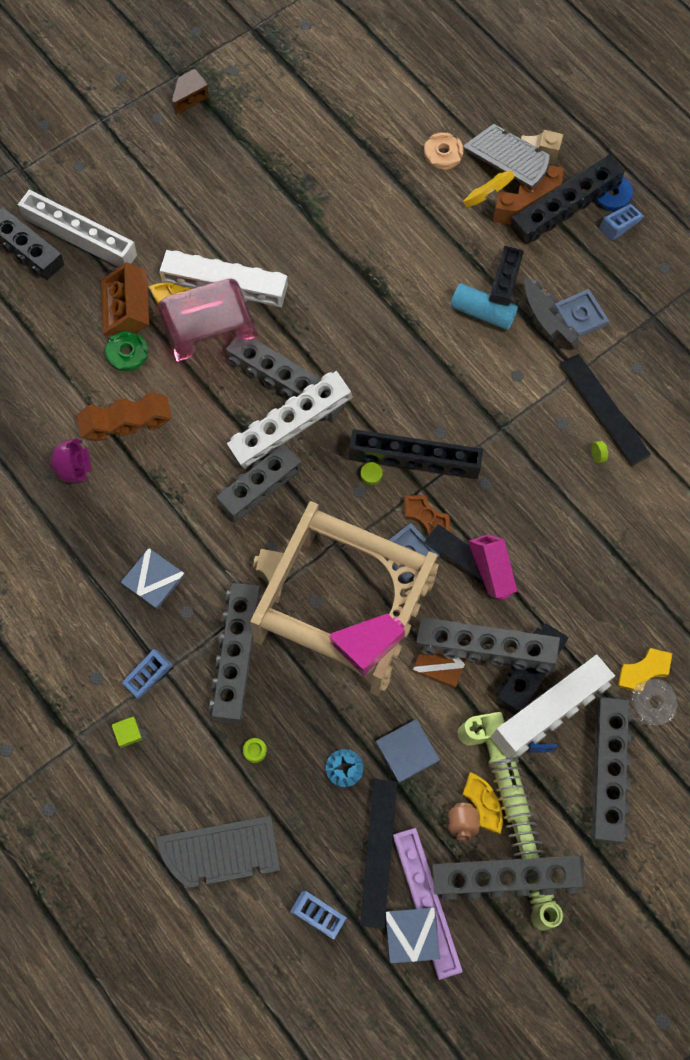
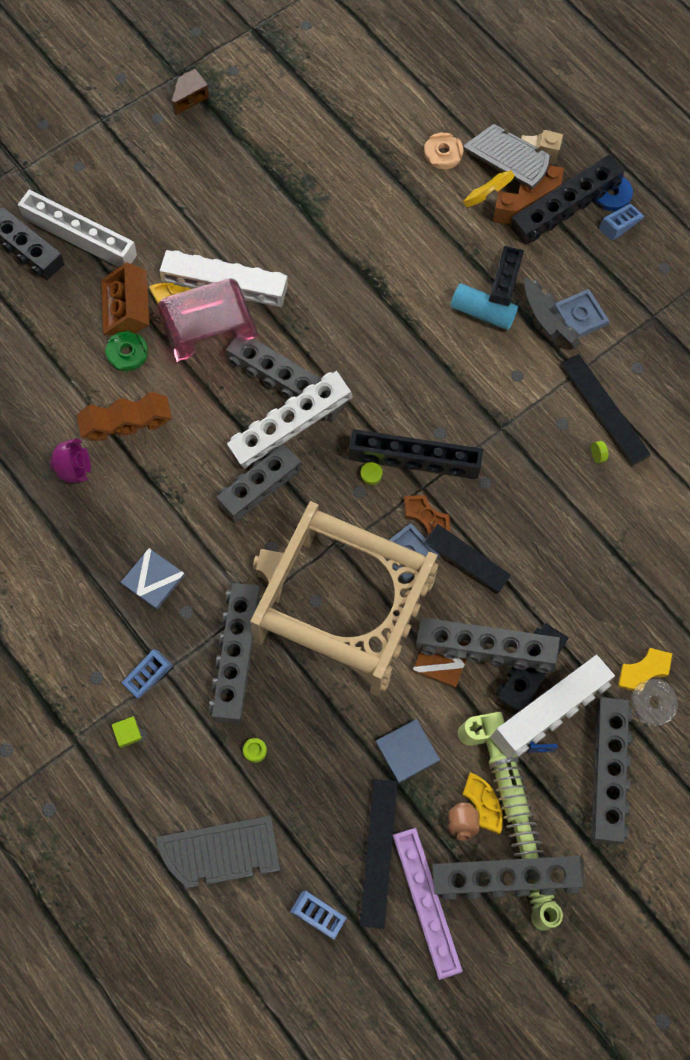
dark azure gear [326,749,363,787] -> none
dark pink slope [329,614,405,676] -> none
sand blue tile [386,908,440,963] -> none
dark pink slope [468,534,517,600] -> none

